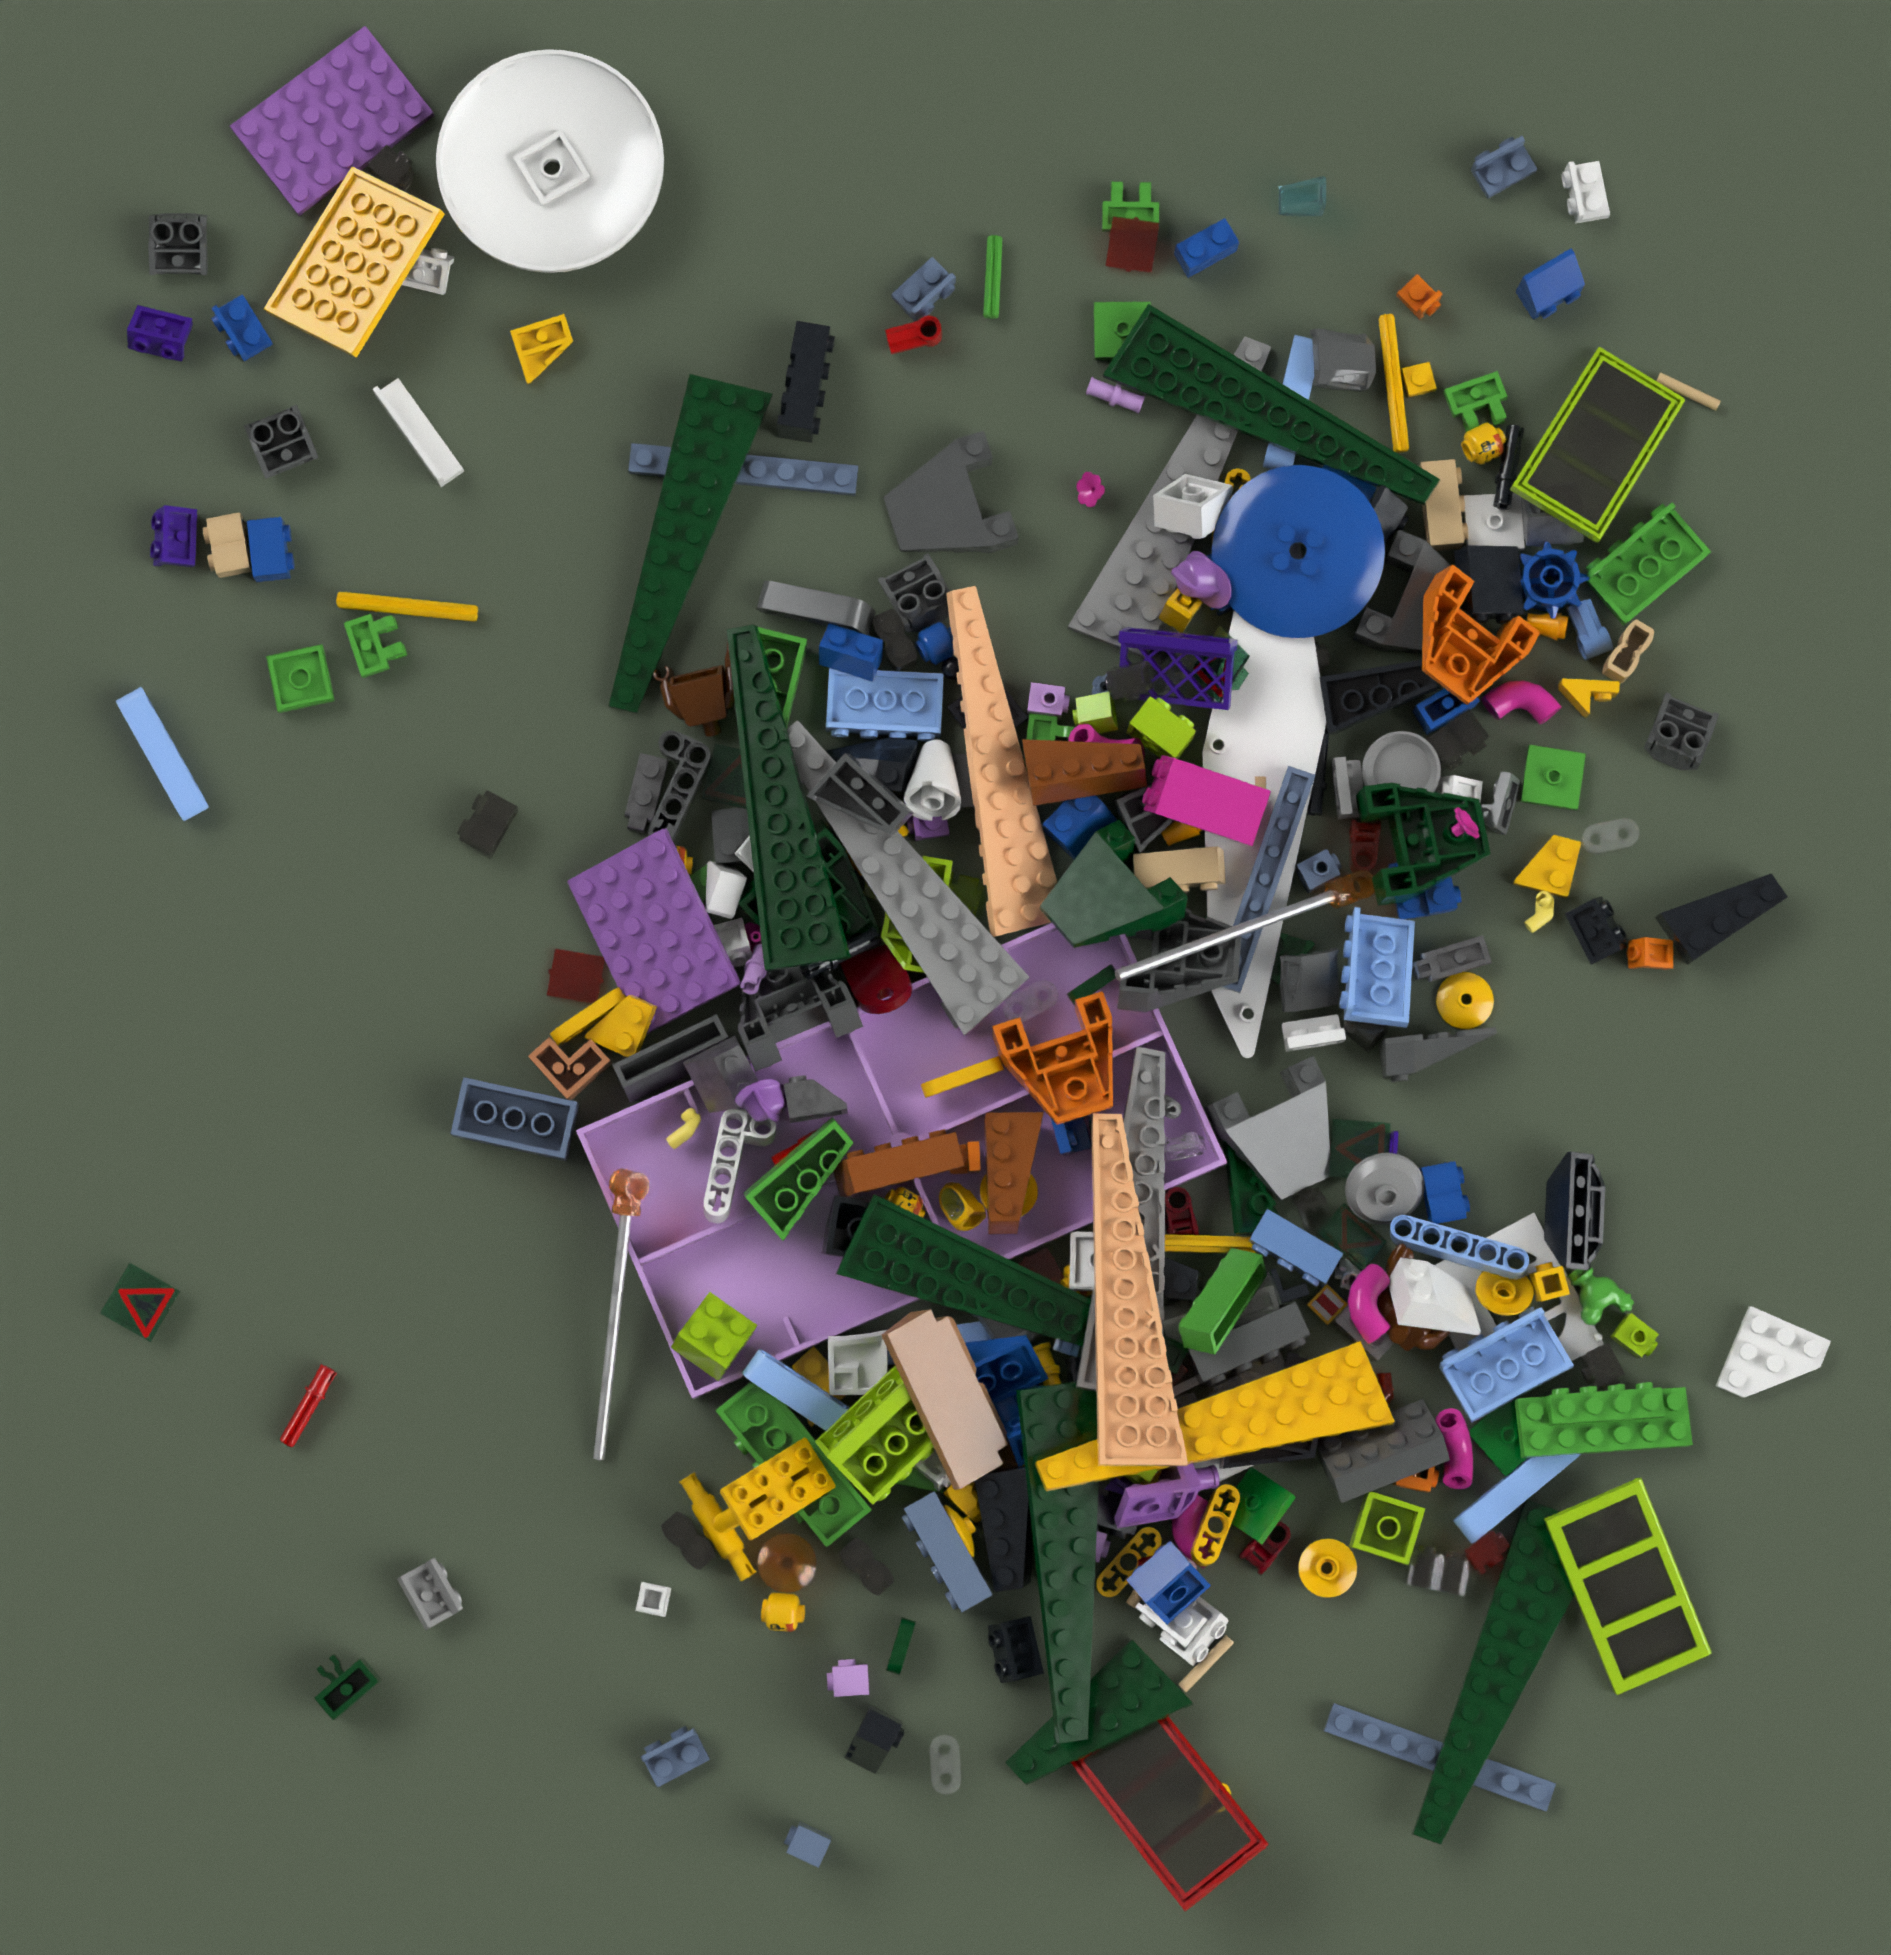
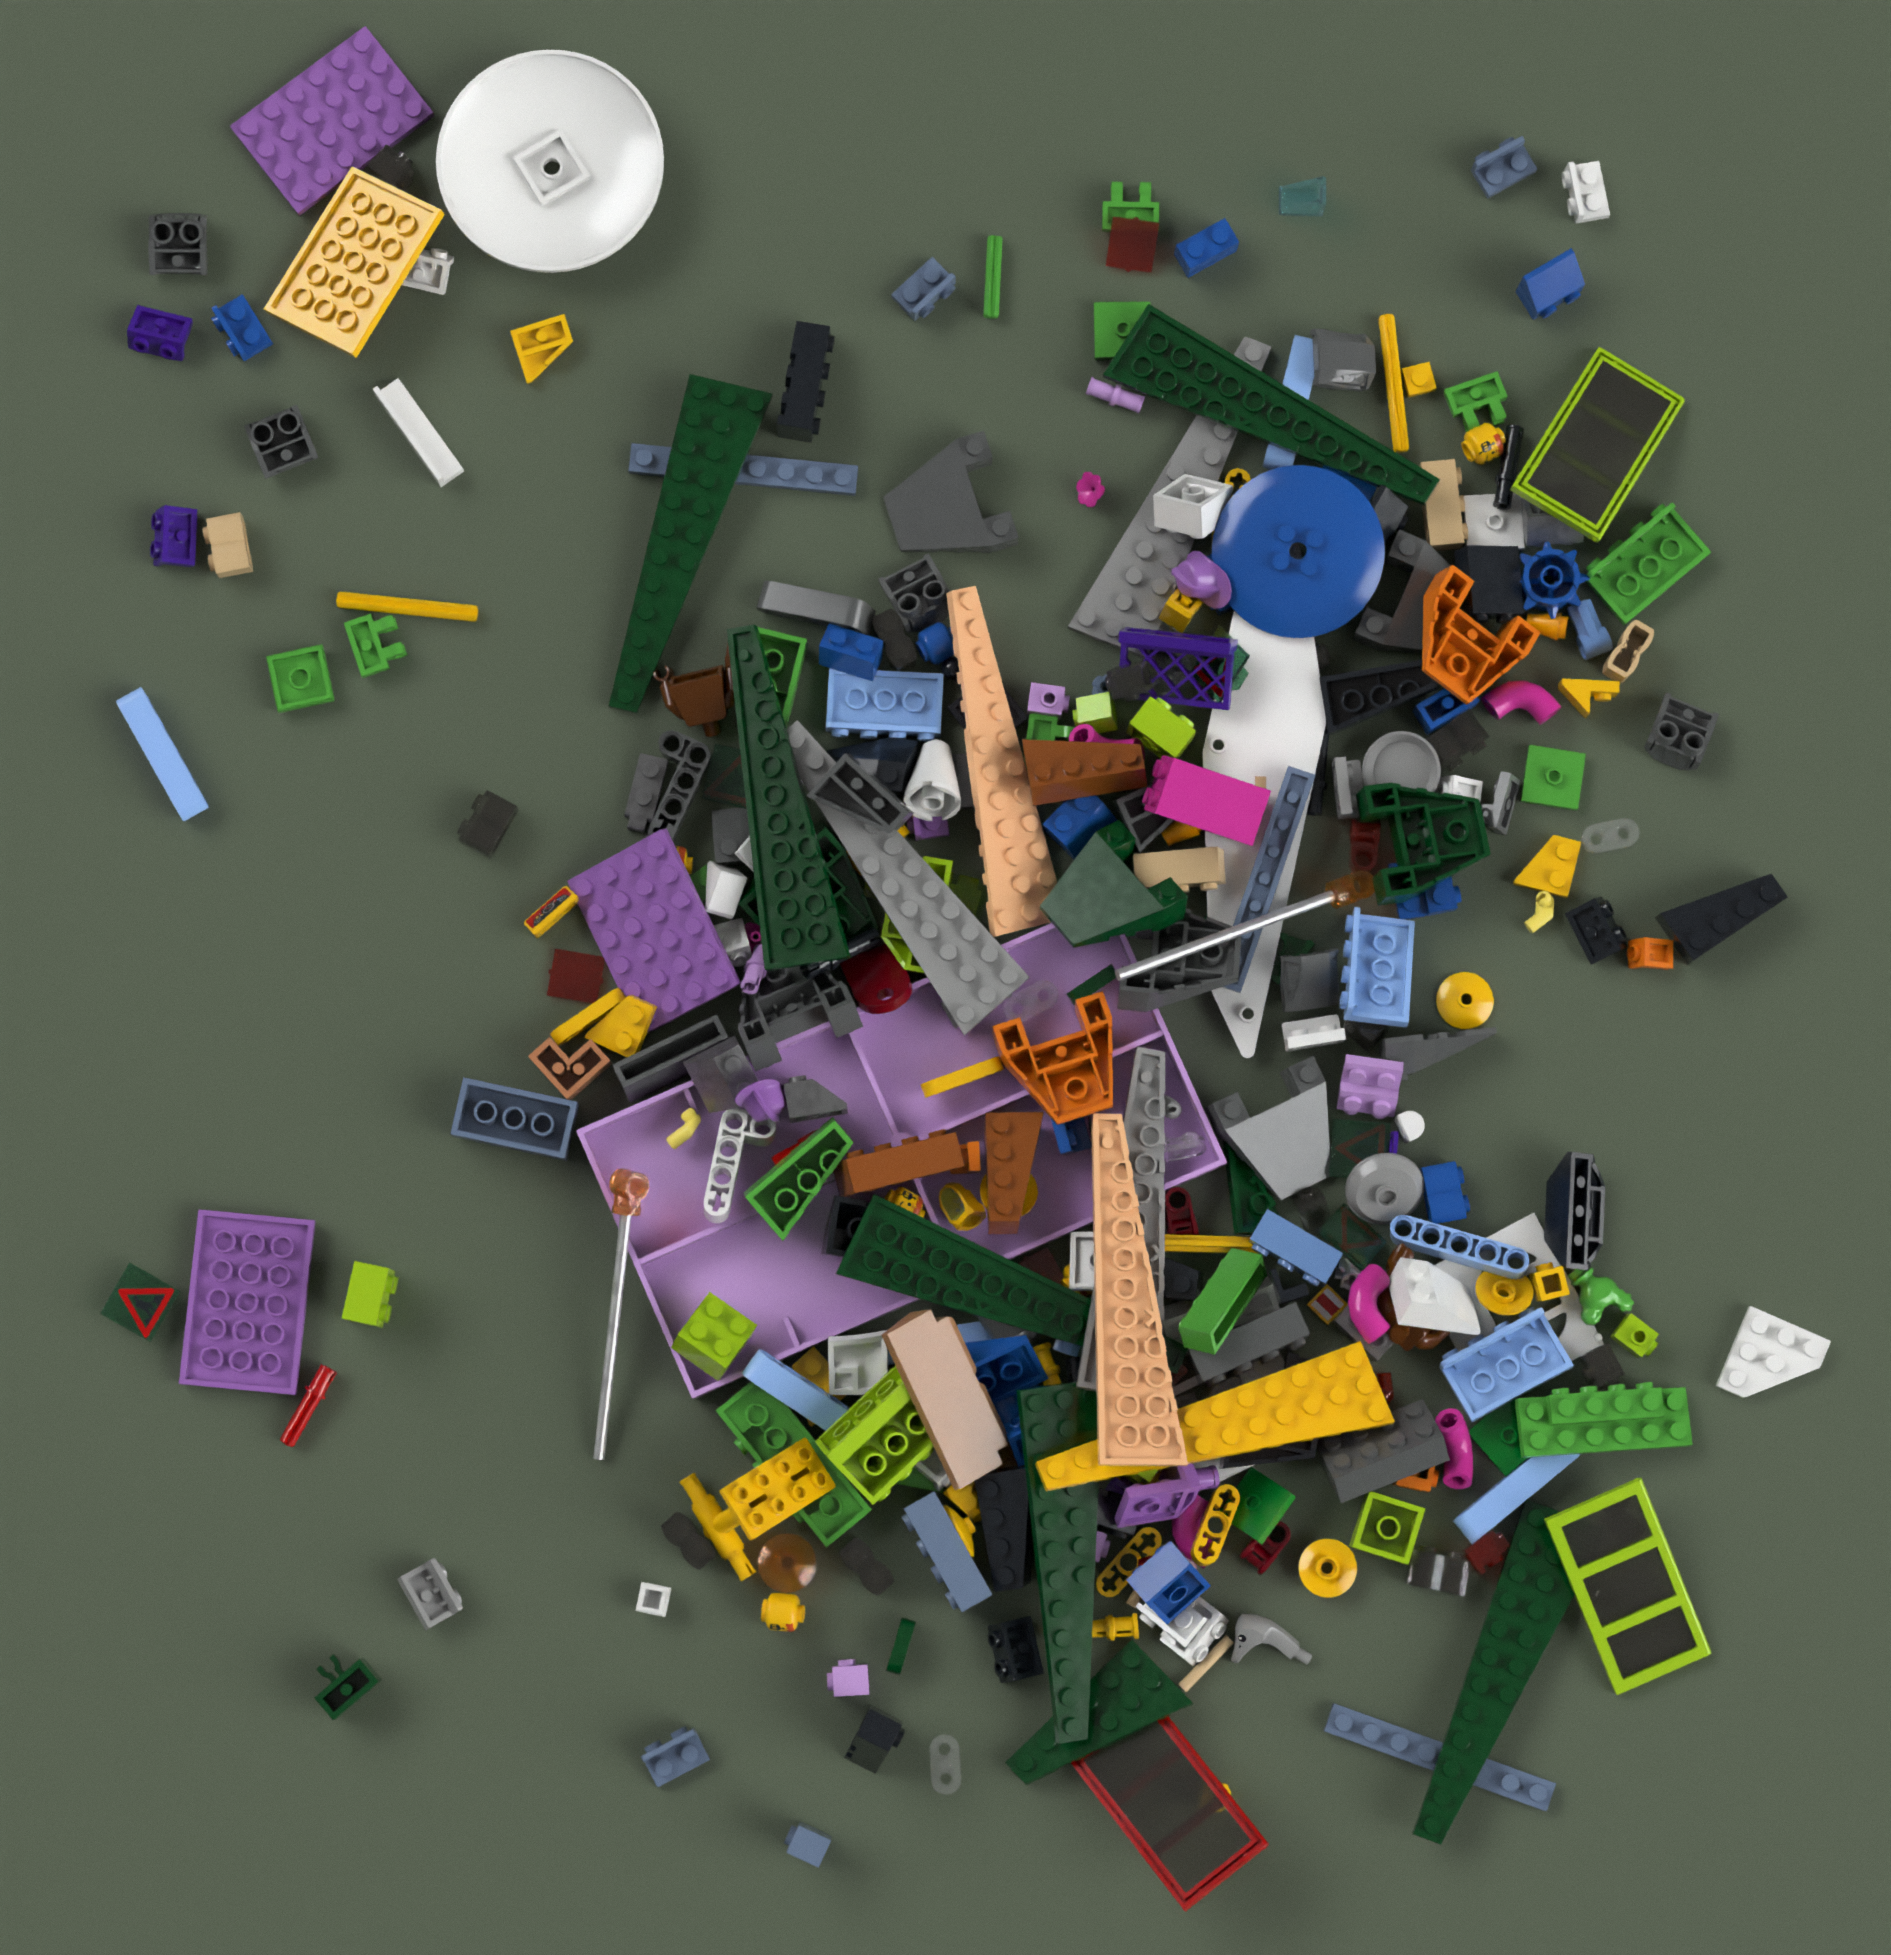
blue brick [247,517,295,582] -> none
red piece [885,315,942,355] -> none
sand blue brick [1294,849,1342,893] -> none
orange bracket [1396,274,1443,320] -> none
flat silver hinge [1412,935,1492,982] -> none
dark pink plant [1451,807,1480,839] -> none
tan piece [1656,372,1721,411] -> none
none -> medium lavender plate [179,1209,316,1395]
none -> lime brick [341,1261,398,1328]
none -> slope [524,886,579,939]
none -> yellow pin [1092,1613,1139,1641]
none -> light grey animal [1231,1613,1312,1665]
none -> lavender plate [1337,1054,1404,1119]
none -> white brick [1394,1111,1425,1144]

